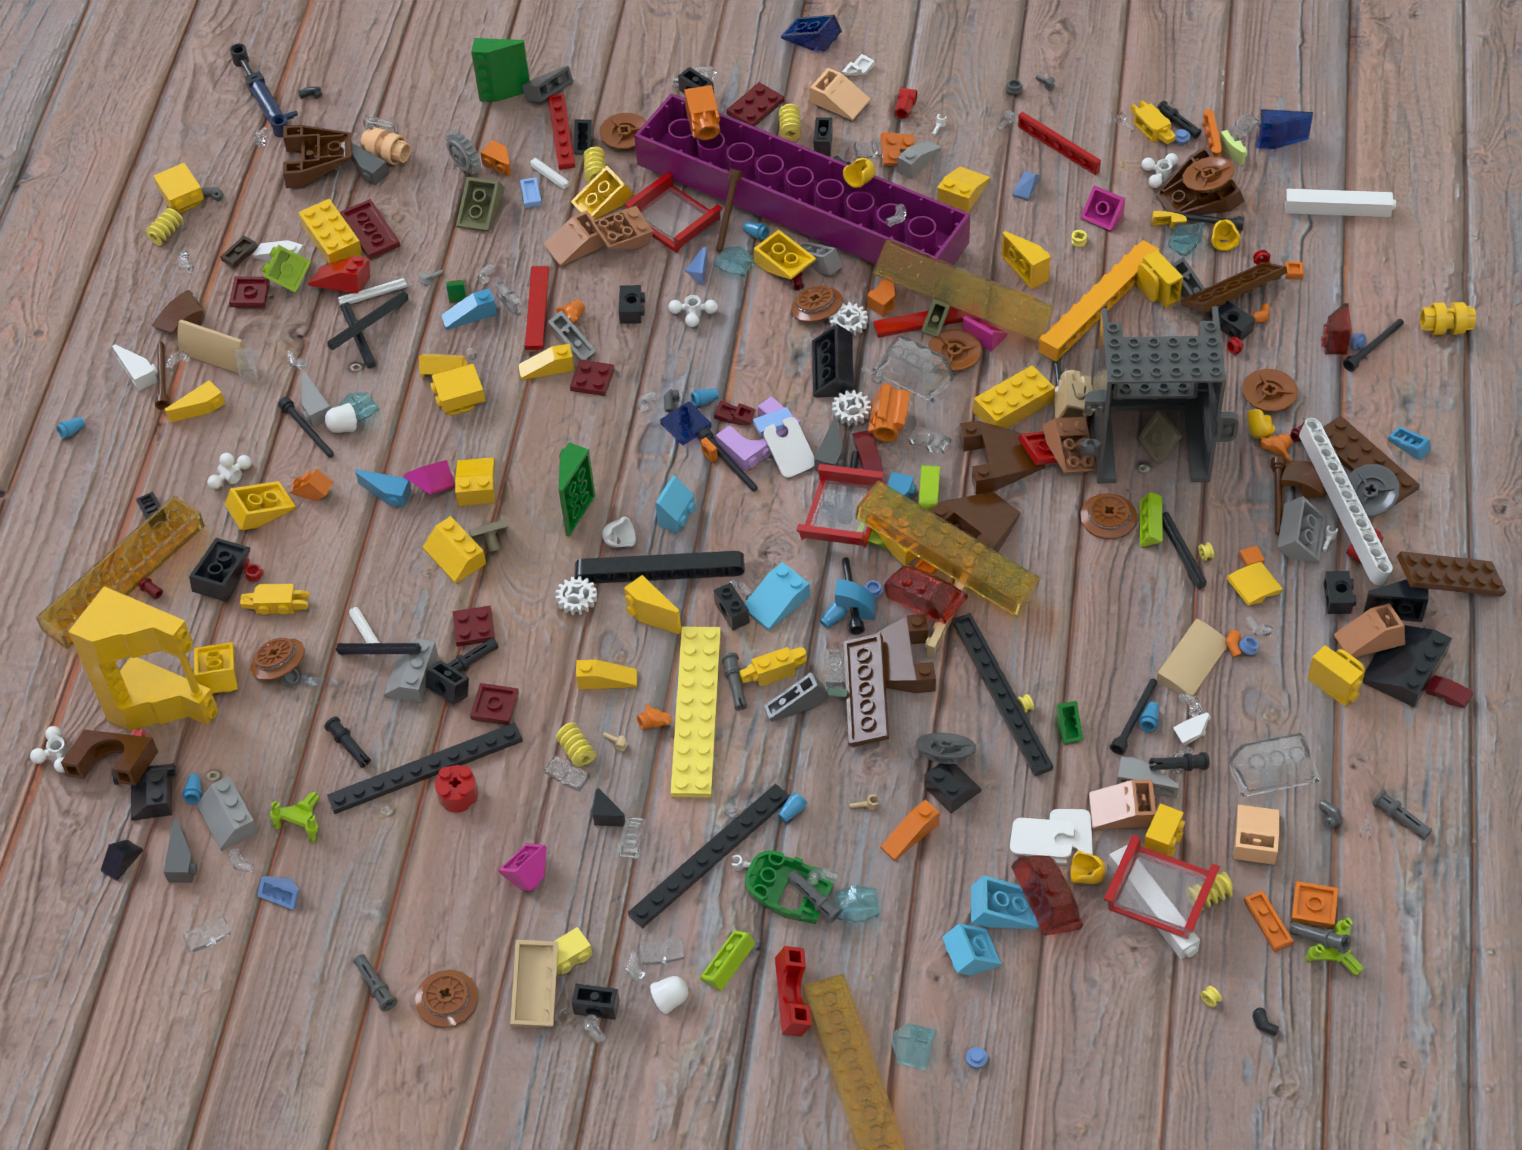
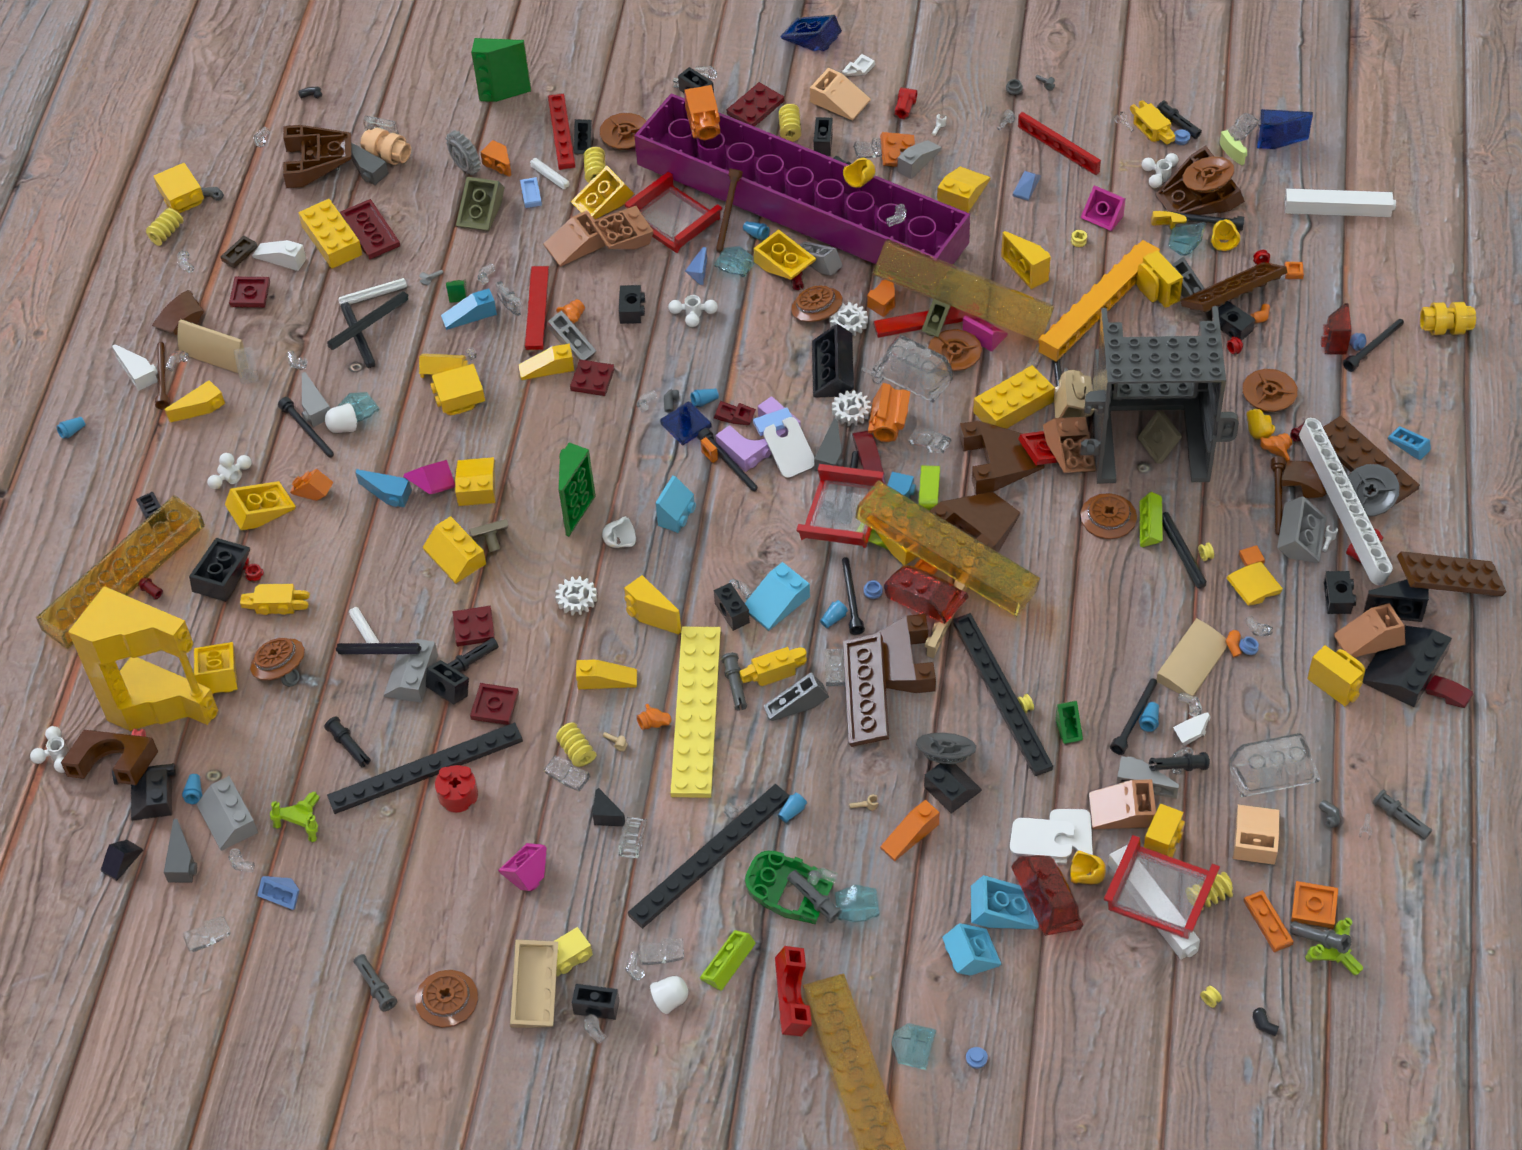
dark blue piece [230,43,298,137] -> none
lime plate [261,244,311,293] -> none
red slope [308,256,370,294] -> none
dark grey slope [522,66,573,102] -> none
black beam [575,551,745,584] -> none
white hand [731,855,751,871] -> none
sand green tile [827,686,848,697] -> none
dark azure brick [835,579,877,620] -> none
orange plate [1202,109,1222,157] -> none

